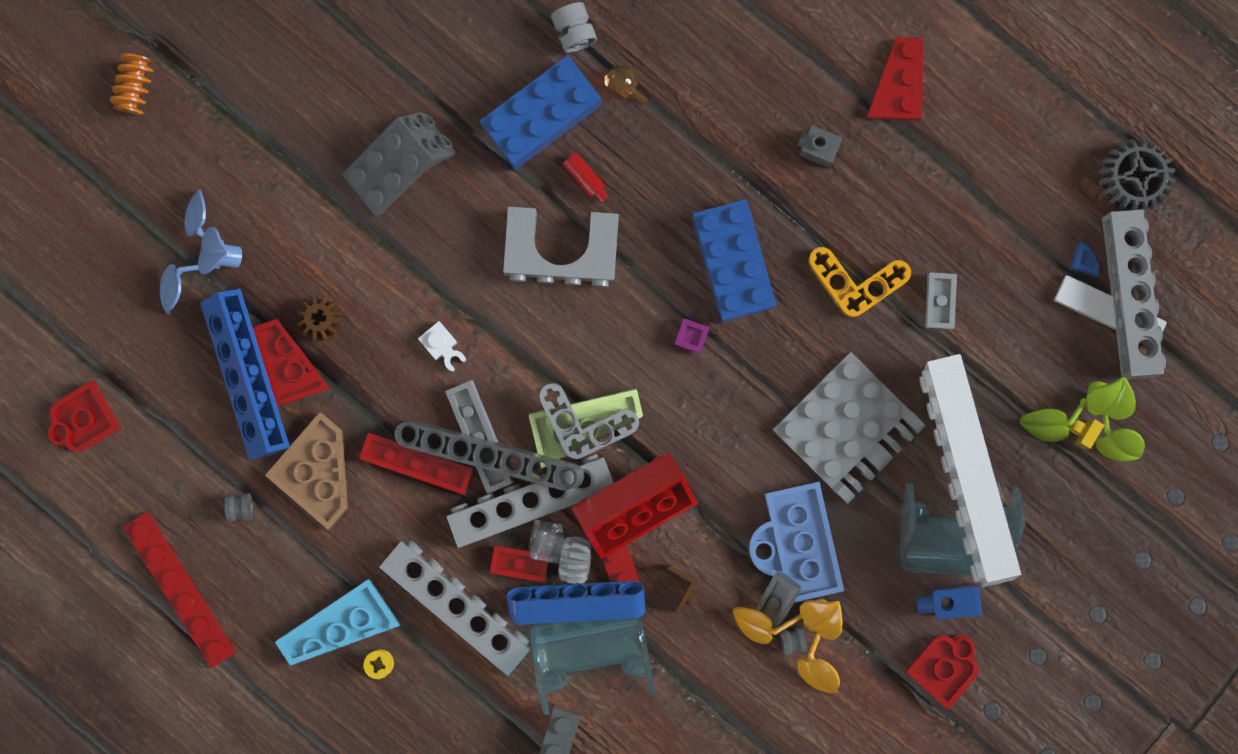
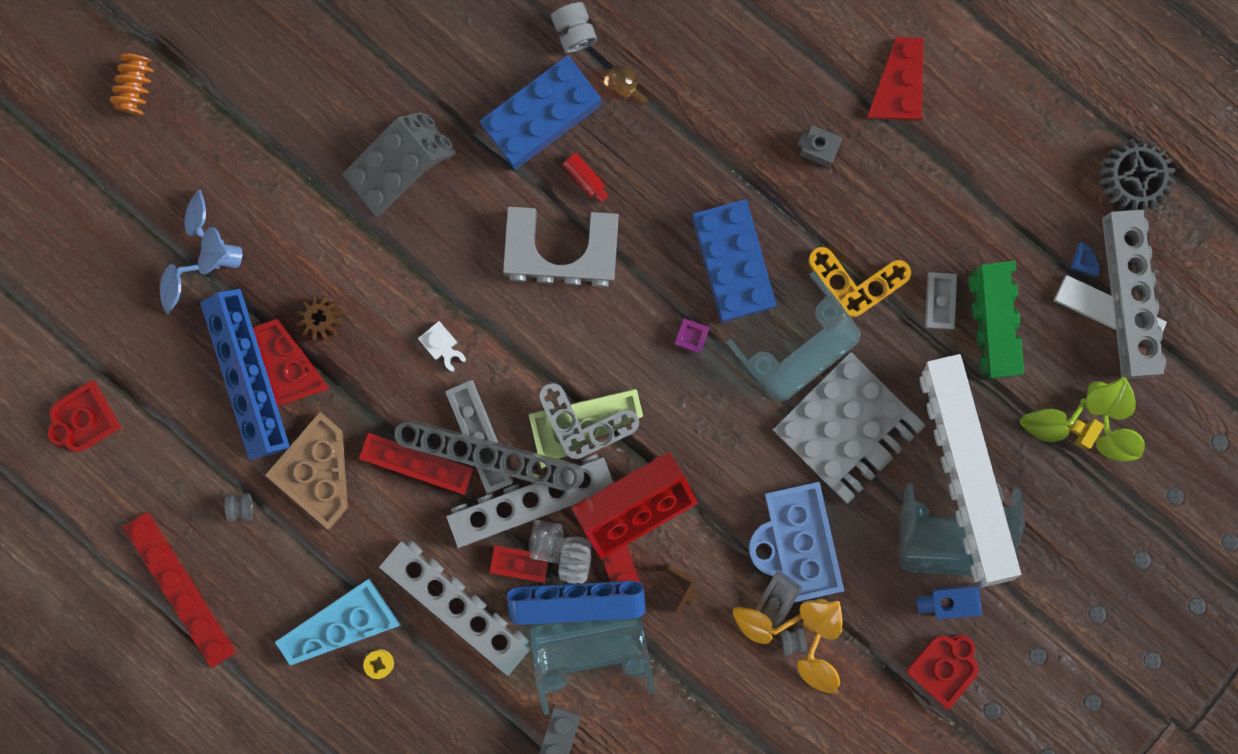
none -> clear light blue windscreen [726,271,860,401]
none -> green wedge [968,261,1024,380]

